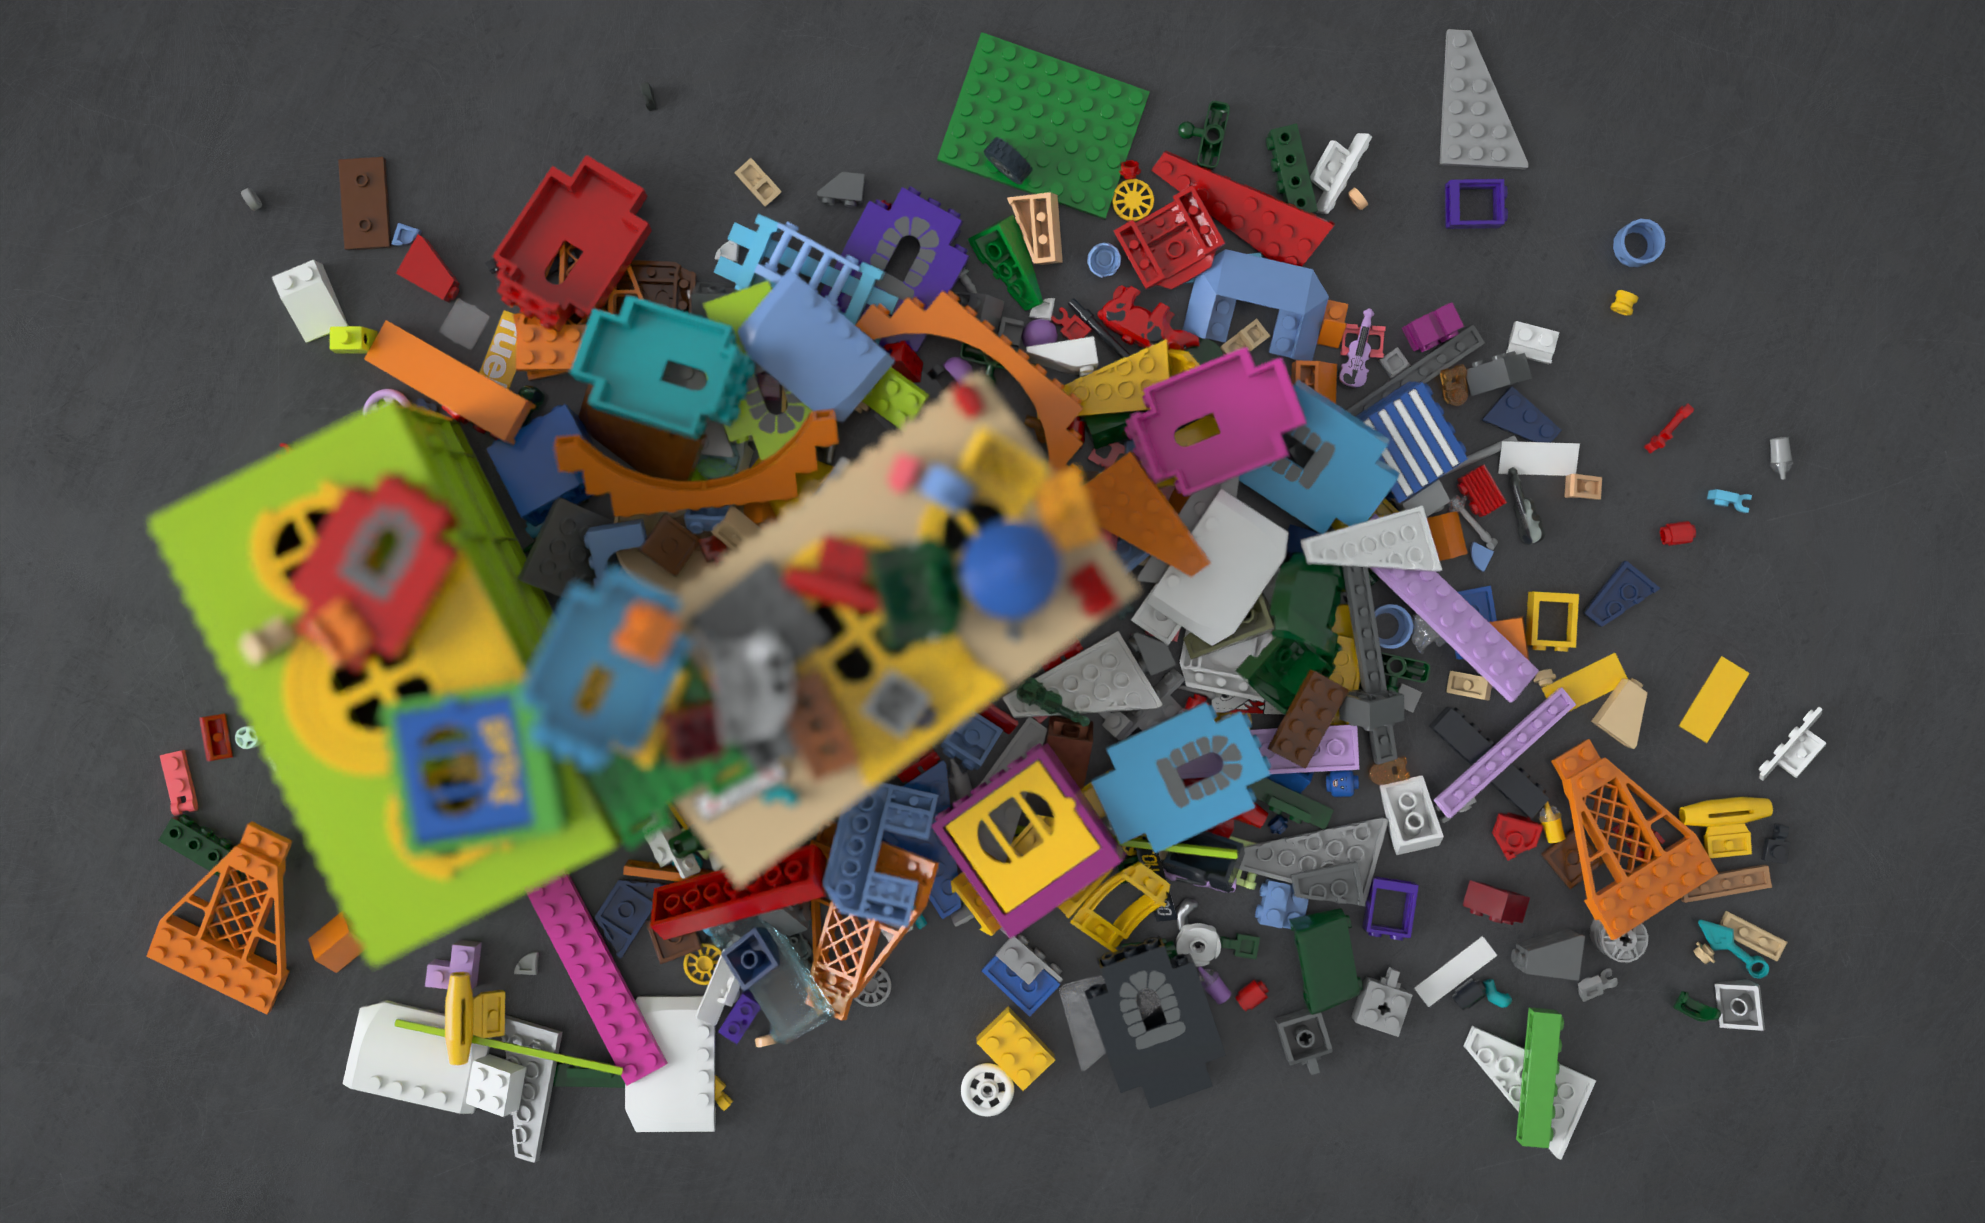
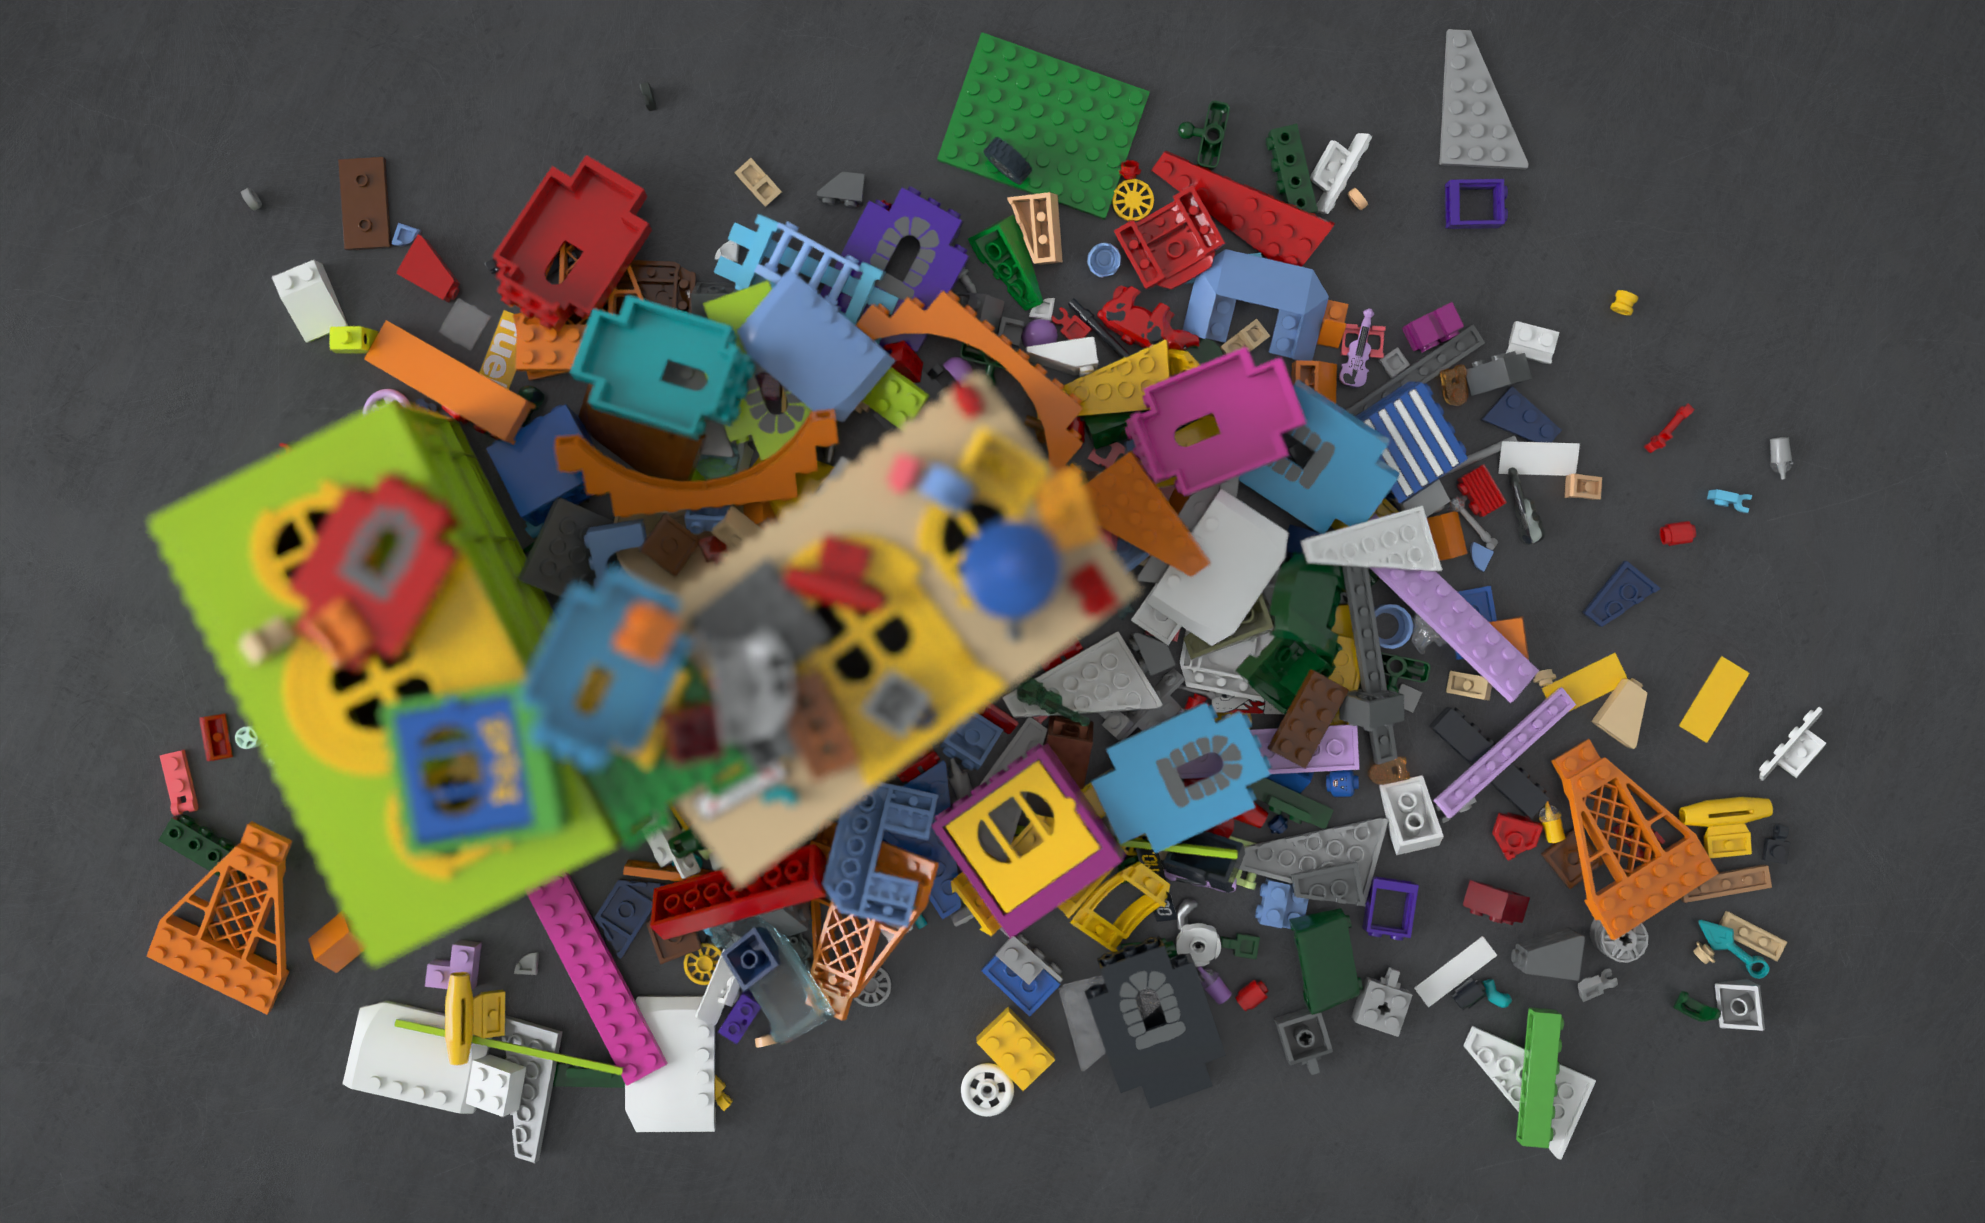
dark green piece [865,537,965,651] -> none
yellow window [1526,592,1579,652] -> none
medium blue piece [1613,219,1665,267] -> none

